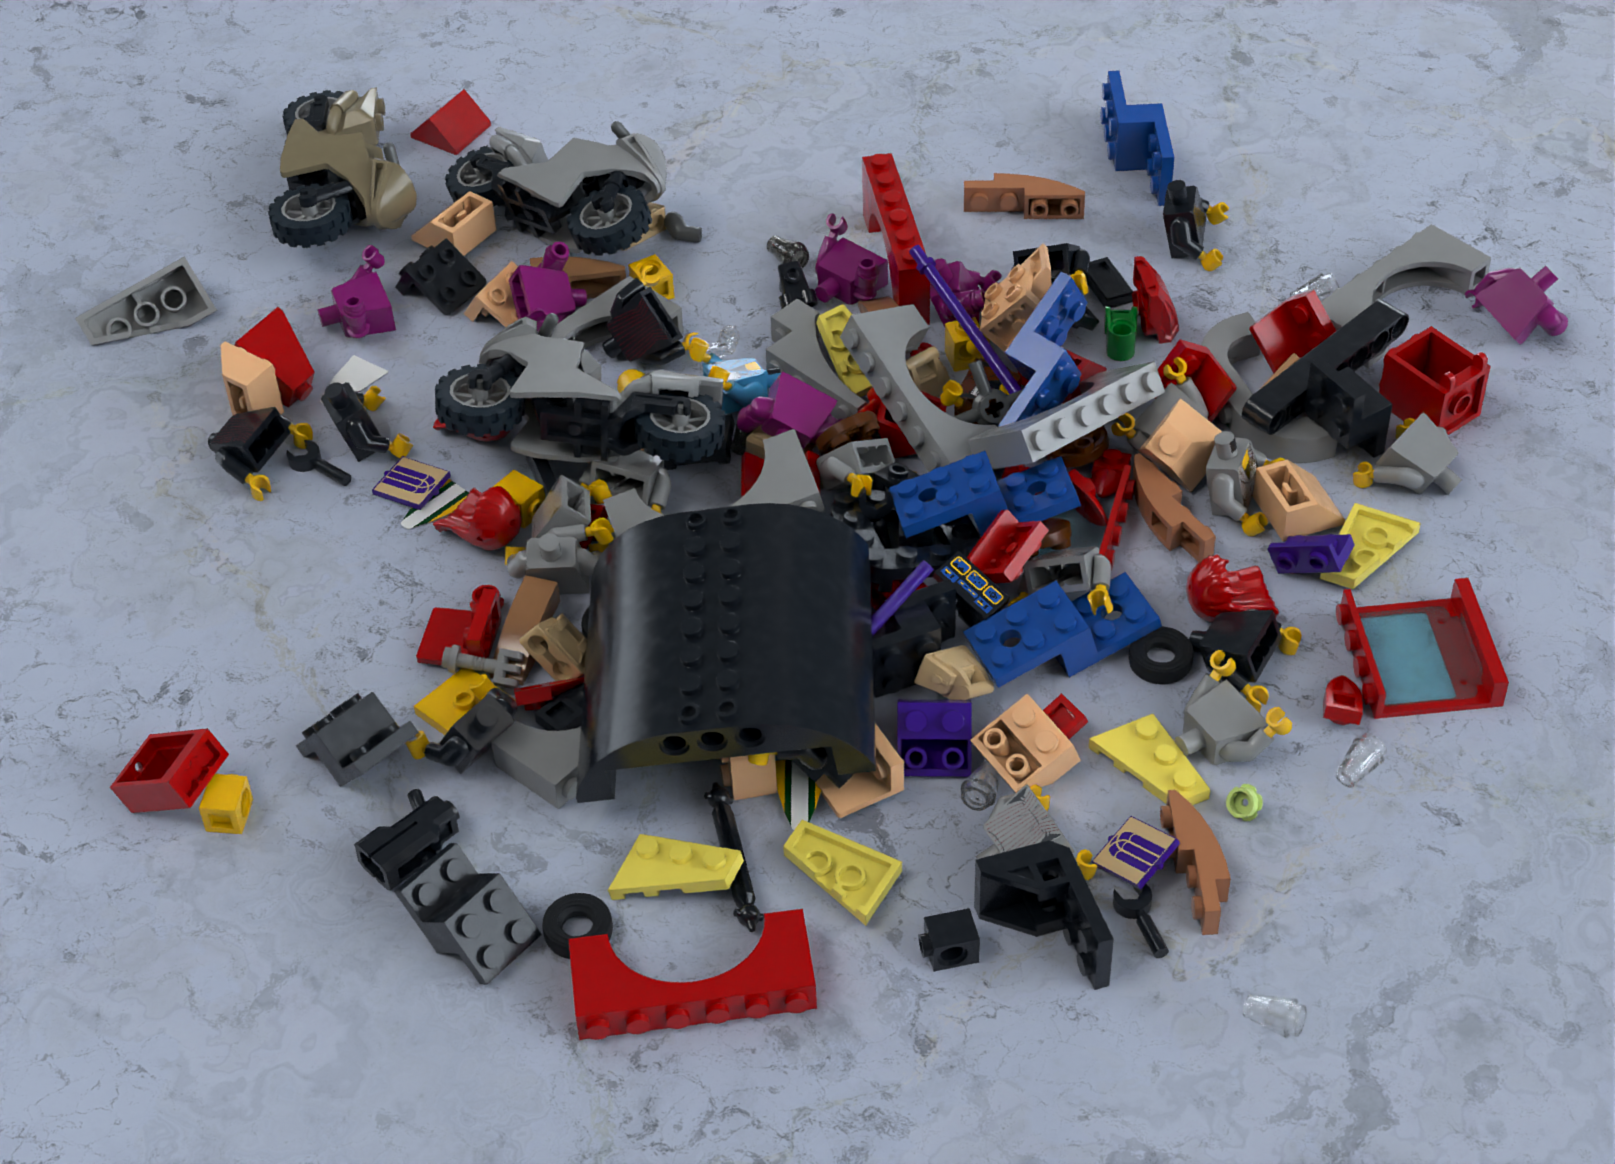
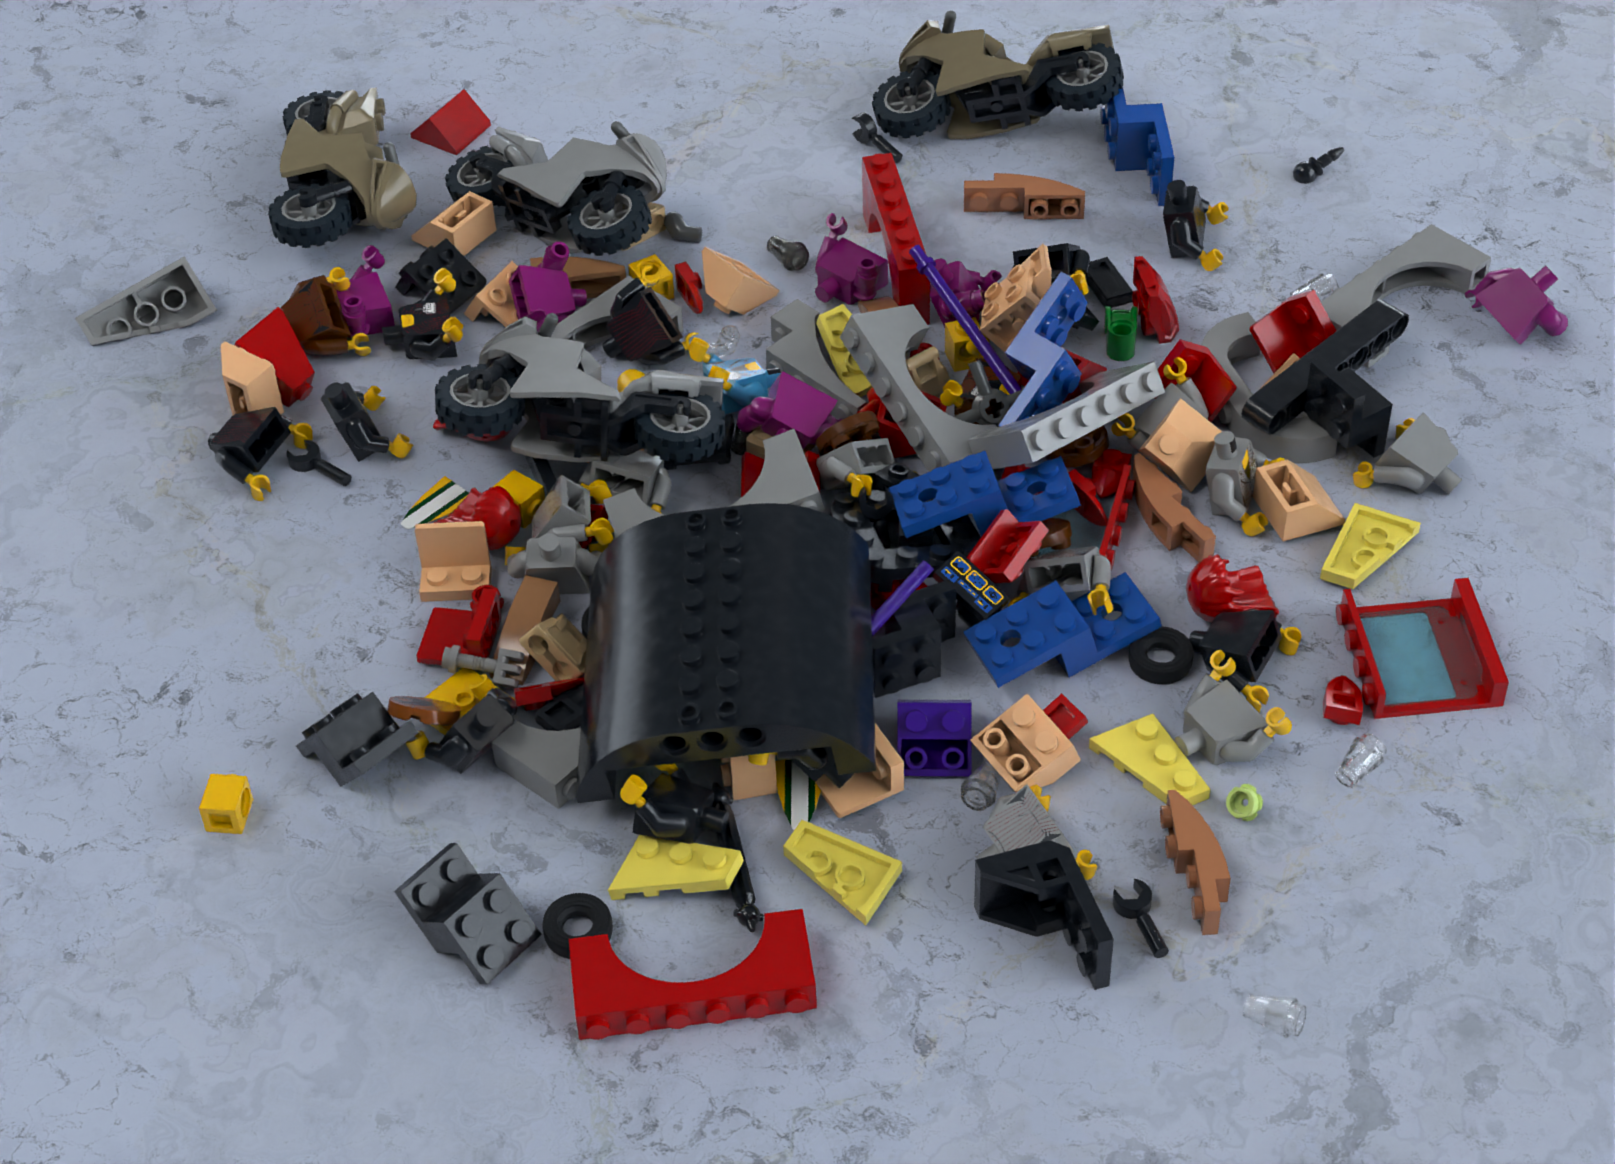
red window [109,728,229,813] -> none
white sticker [320,355,388,404] -> none
black piece [354,789,460,891] -> none
piece [372,456,451,510] -> none
black plate [778,261,818,309] -> none
tan piece [914,645,994,700] -> none
black brick [918,908,980,972] -> none
piece [1091,816,1180,890] -> none
dark purple bracket [1267,534,1355,574] -> none
red container [1379,326,1491,435] -> none
none -> reddish brown torso [281,267,371,356]
none -> torso [382,268,463,361]
none -> dark orange tile [387,696,461,726]
none -> light nougat bracket [415,521,492,602]
none -> black torso [620,763,729,843]
none -> red plate [675,261,703,314]
none -> light nougat slope [702,247,780,315]
none -> black piece [852,112,903,163]
none -> piece [872,10,1124,139]
none -> black bar [1293,147,1344,184]

